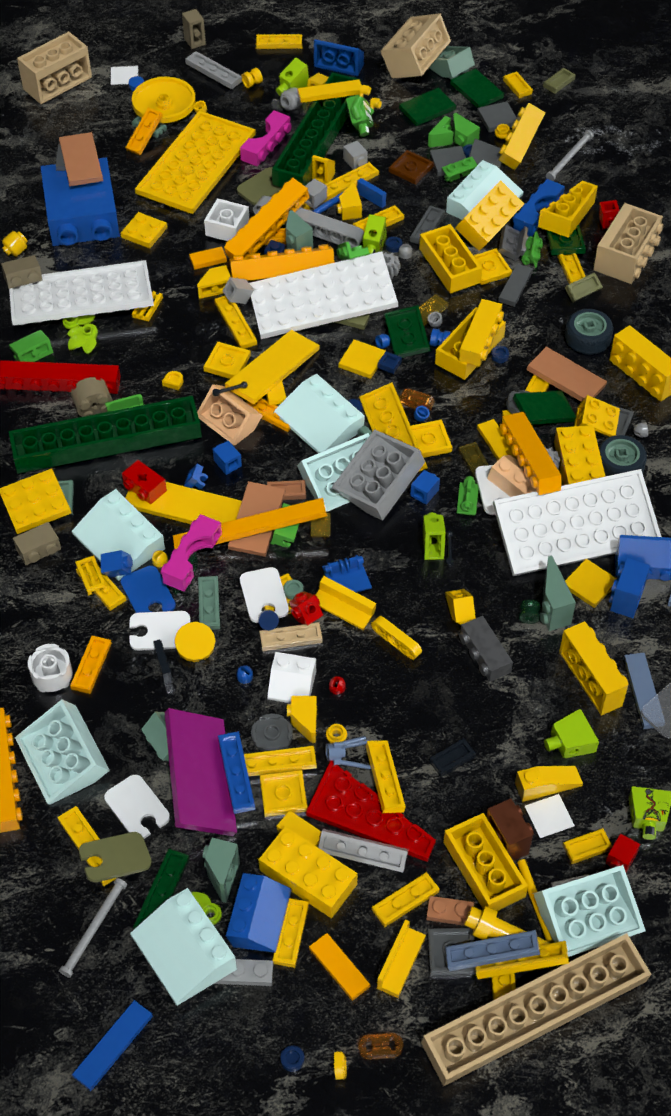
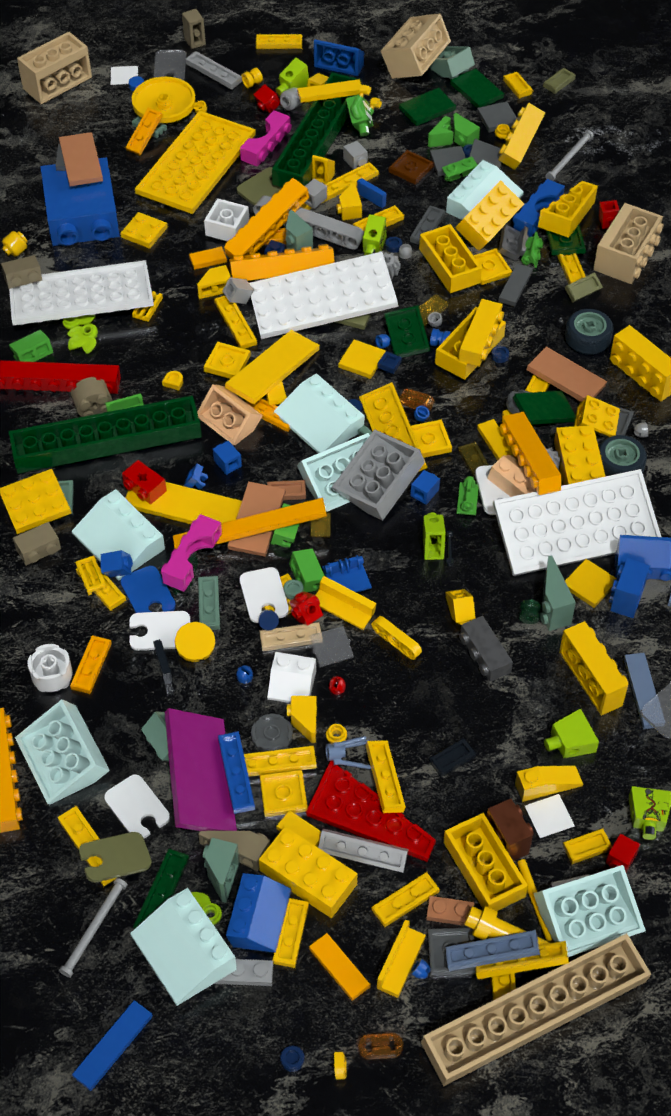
yellow hinge [152,550,168,568] -> none
black hinge [212,381,248,396] -> none
blue bar [313,190,345,214] -> none
bright green bracket [337,241,370,261] -> none
none -> clear piece [154,50,186,80]
none -> dark tan slope [199,831,270,871]
none -> red brick [253,84,281,114]
none -> bright green hinge [289,548,324,592]
none -> clear piece [310,626,354,667]
none -> blue hinge [410,958,430,979]

